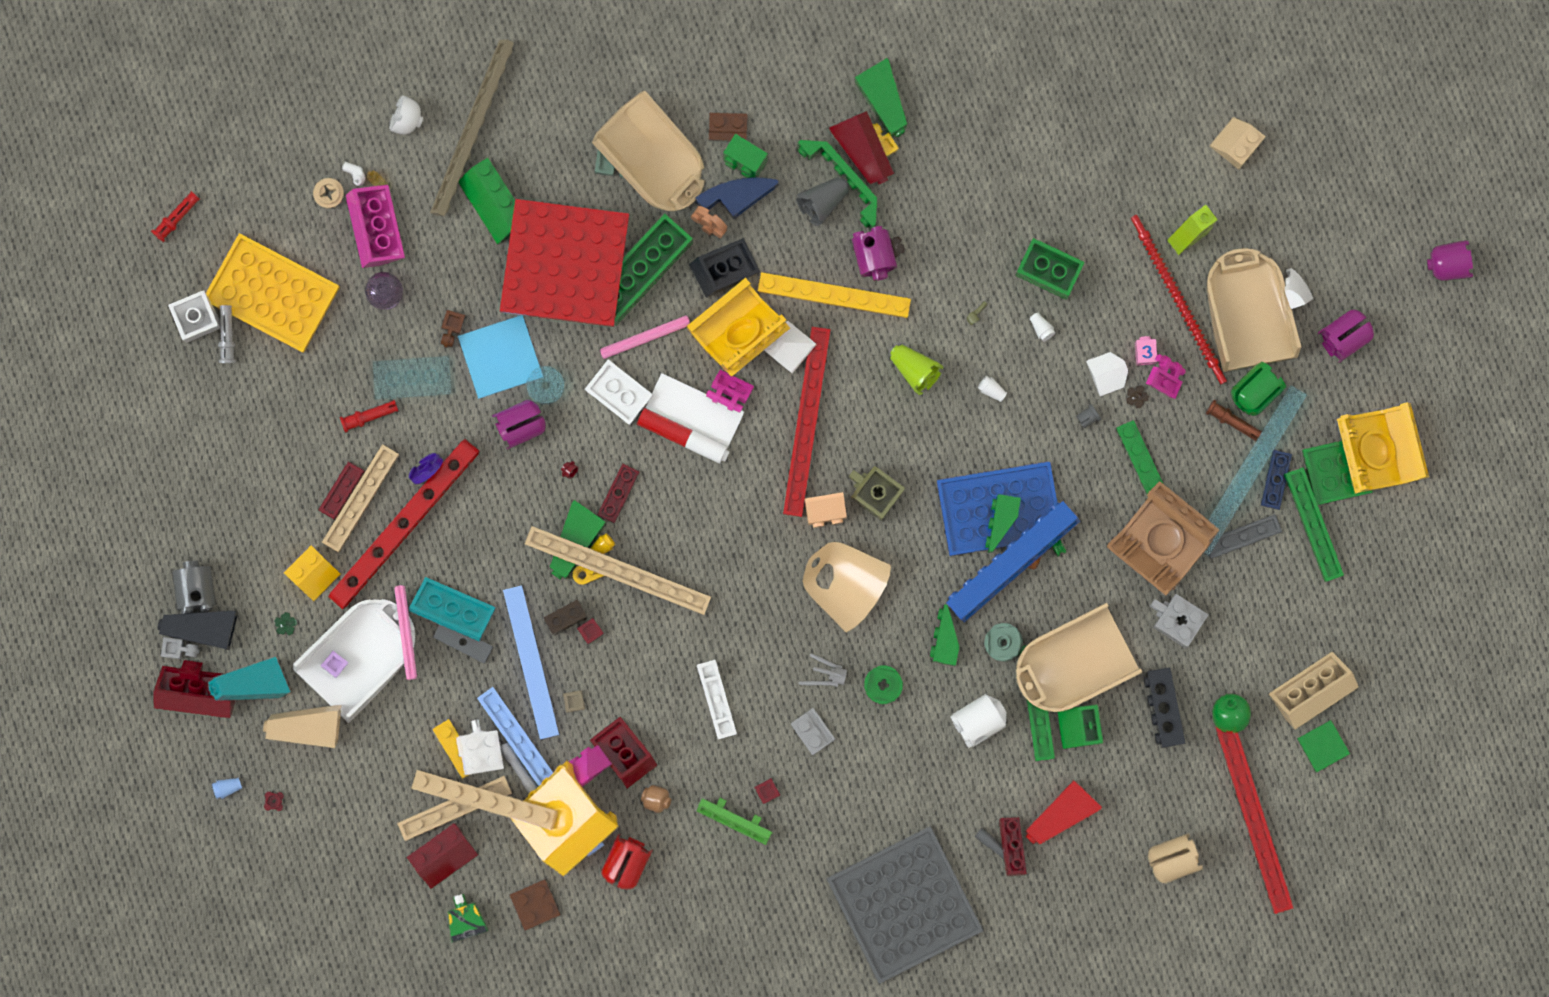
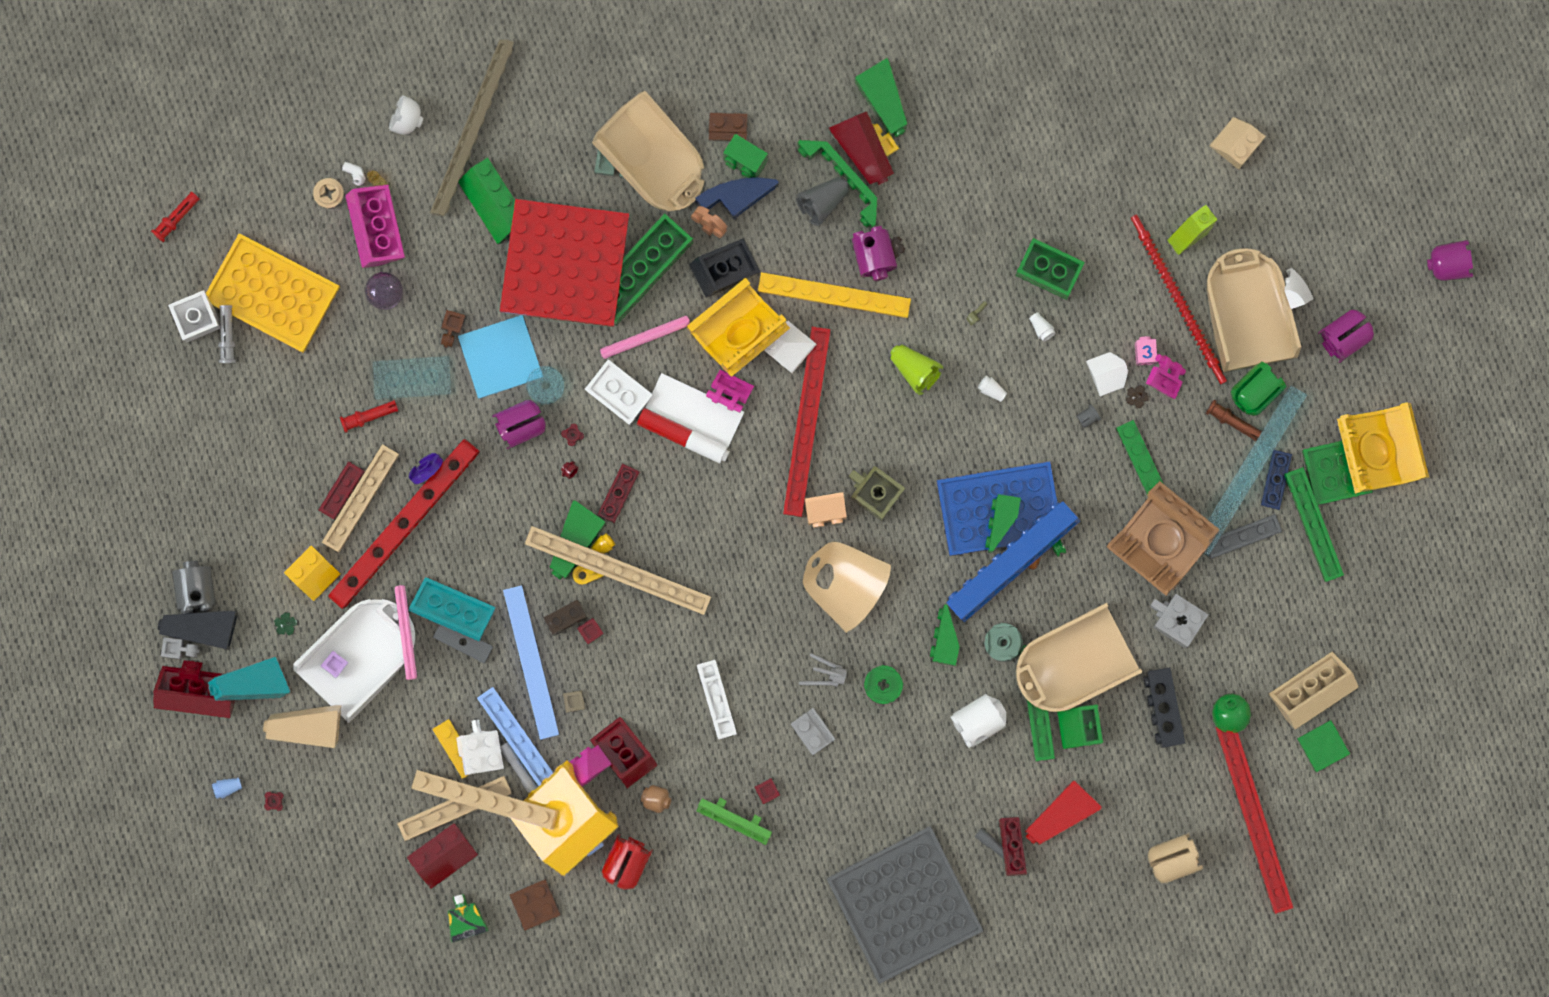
none -> dark red plate [561,424,584,446]

